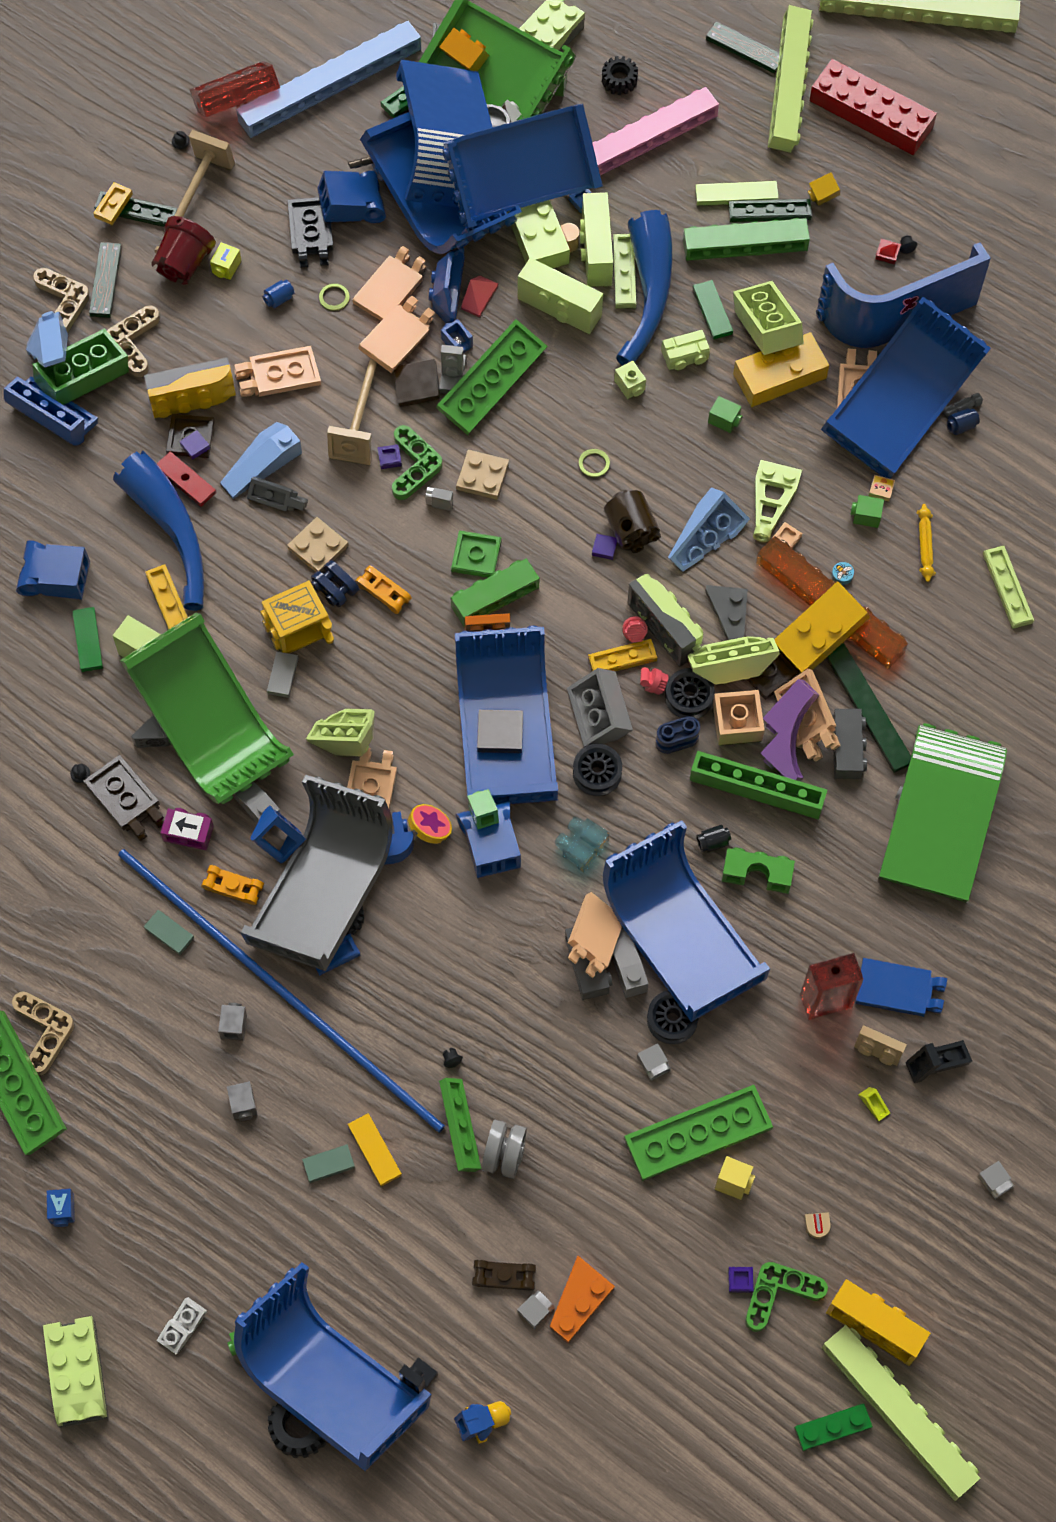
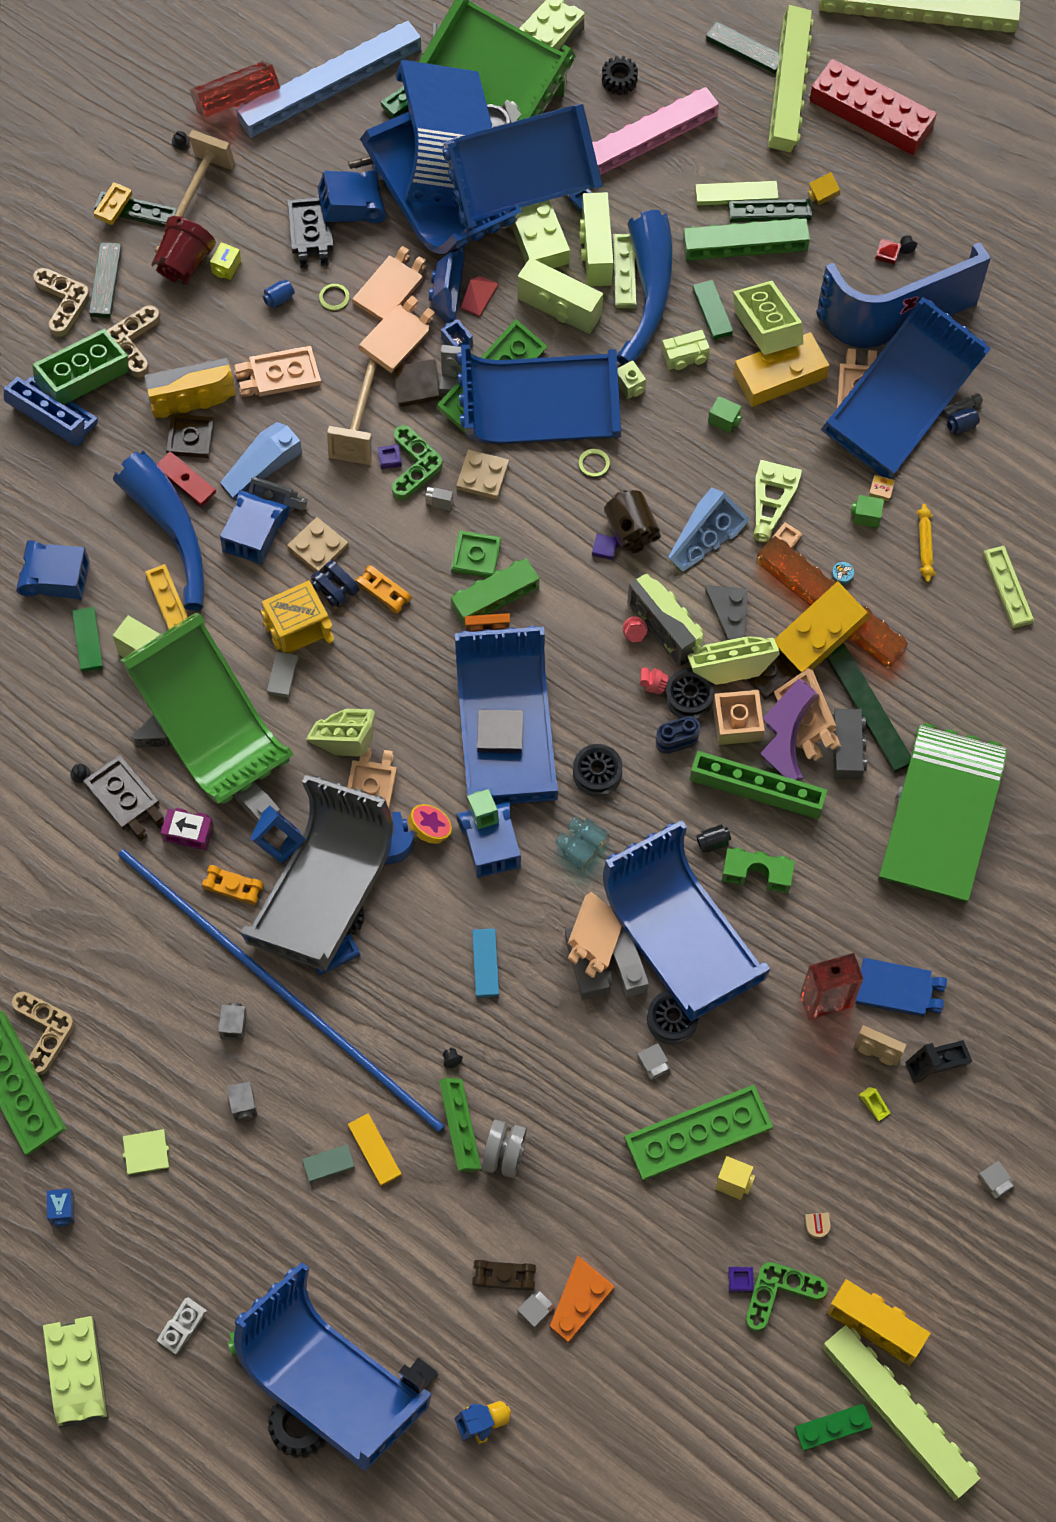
light blue wedge [26,311,68,367] -> none
sand green tile [144,910,194,955] -> none
tile [180,430,210,460] -> none
light orange brick [440,28,489,71] -> none
light nougat brick [561,223,580,252] -> none
light grey slope [567,668,633,747] -> none
yellow tile [588,639,657,672] -> none
none -> yellowish green piece [123,1129,169,1175]
none -> piece [220,490,290,565]
none -> blue panel [457,345,621,444]
none -> dark azure tile [472,928,499,998]

